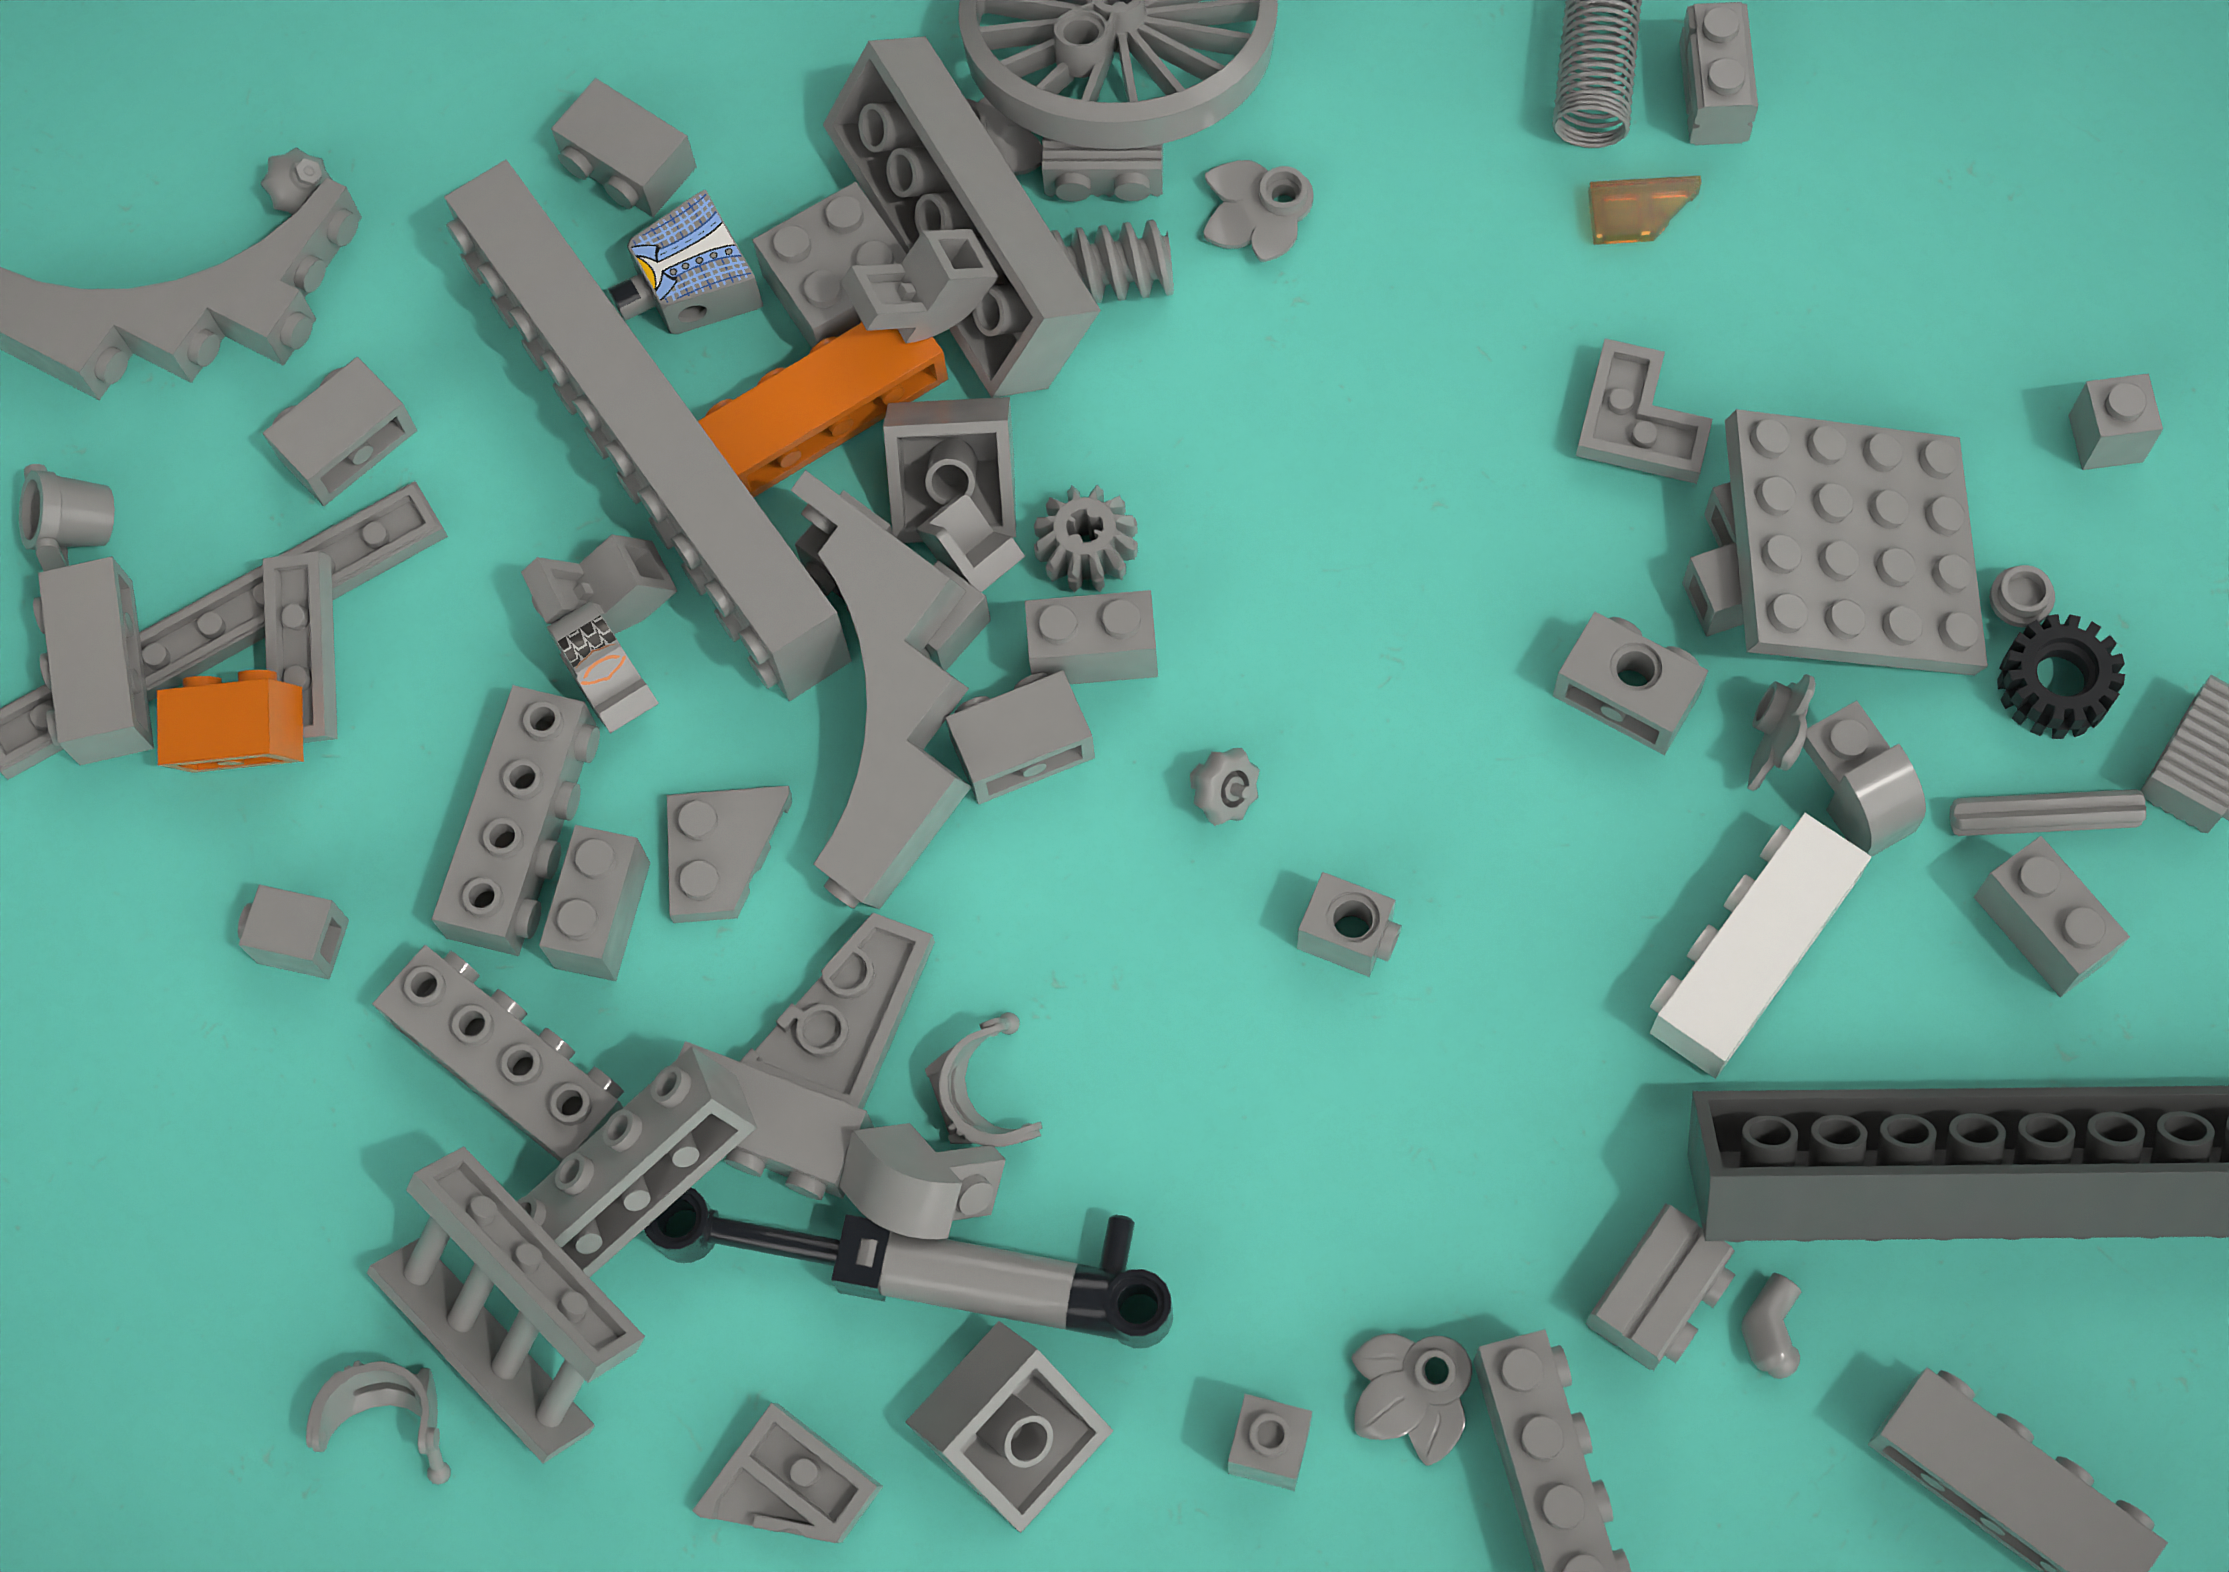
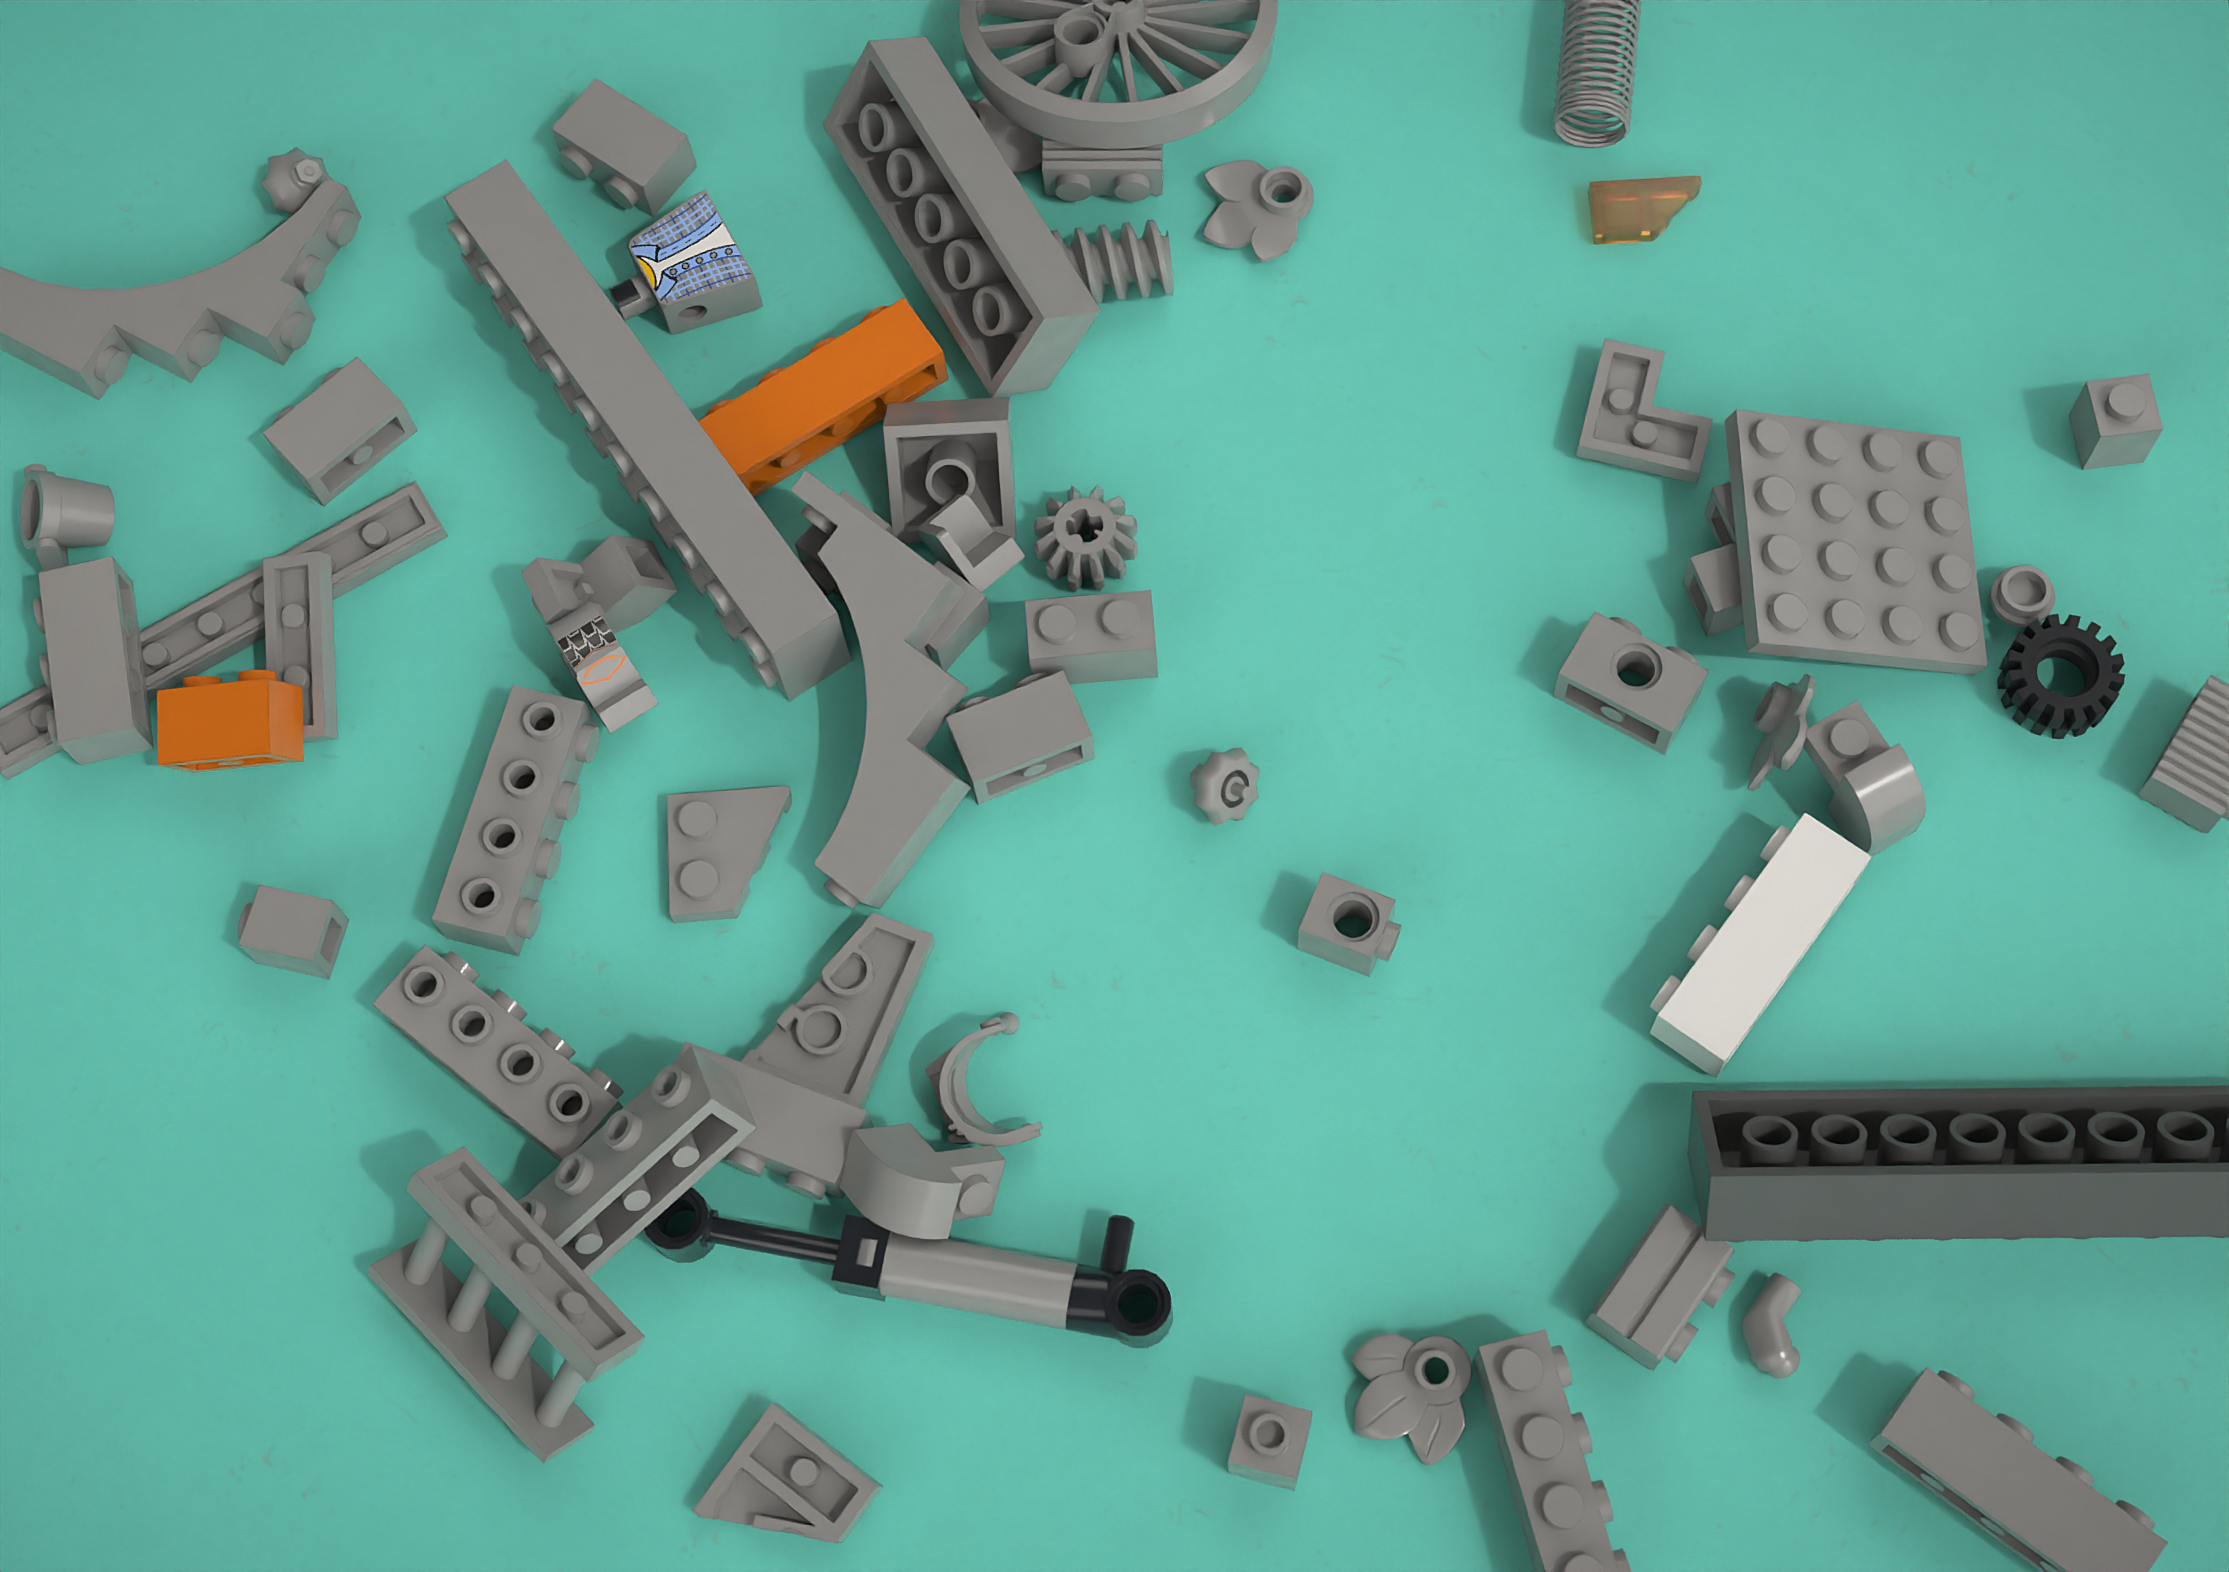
light grey helmet [306,1360,451,1485] -> none
light grey brick [539,825,650,981] -> none
light grey brick [752,181,907,348] -> none
light grey brick [841,229,998,343] -> none
light grey slope [906,1321,1113,1533] -> none
light grey brick [1679,2,1758,145] -> none
light grey axle [1950,789,2146,836] -> none
light grey brick [1974,836,2130,997] -> none

